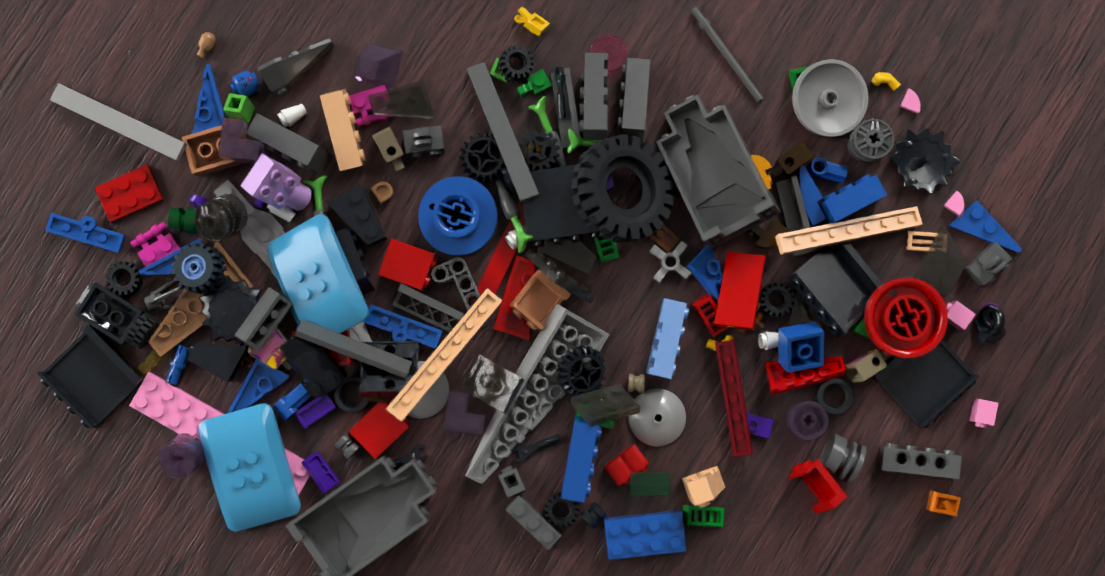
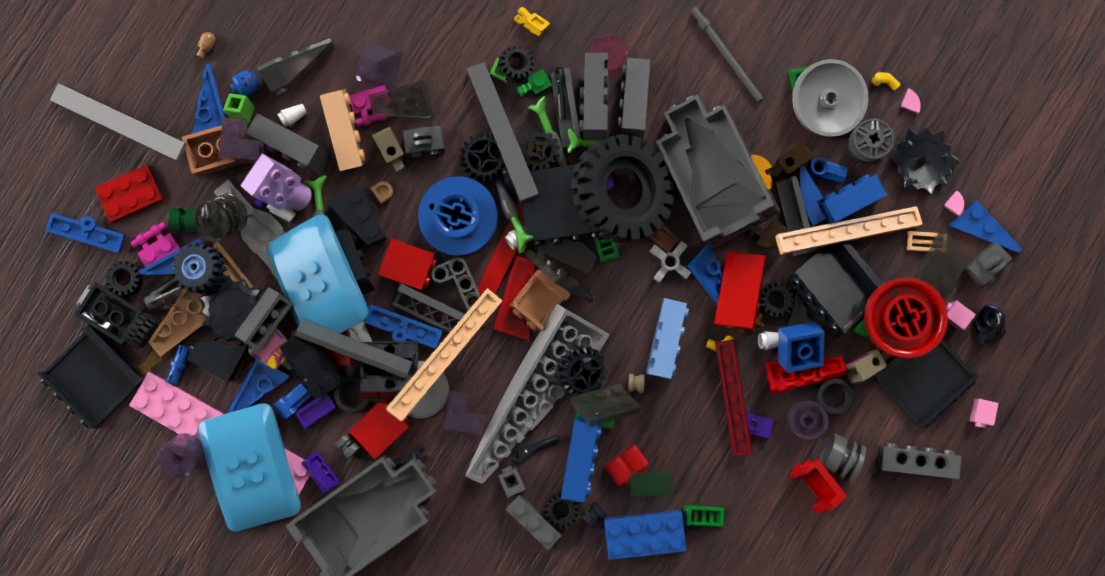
dark purple tile [189,194,209,209] -> none
clear smoke plate [462,355,525,414] -> none
light grey dish [628,389,686,446] -> none
light nougat wedge [682,466,725,507] -> none
red slope [692,294,729,338] -> none
orange slope [926,490,961,516] -> none

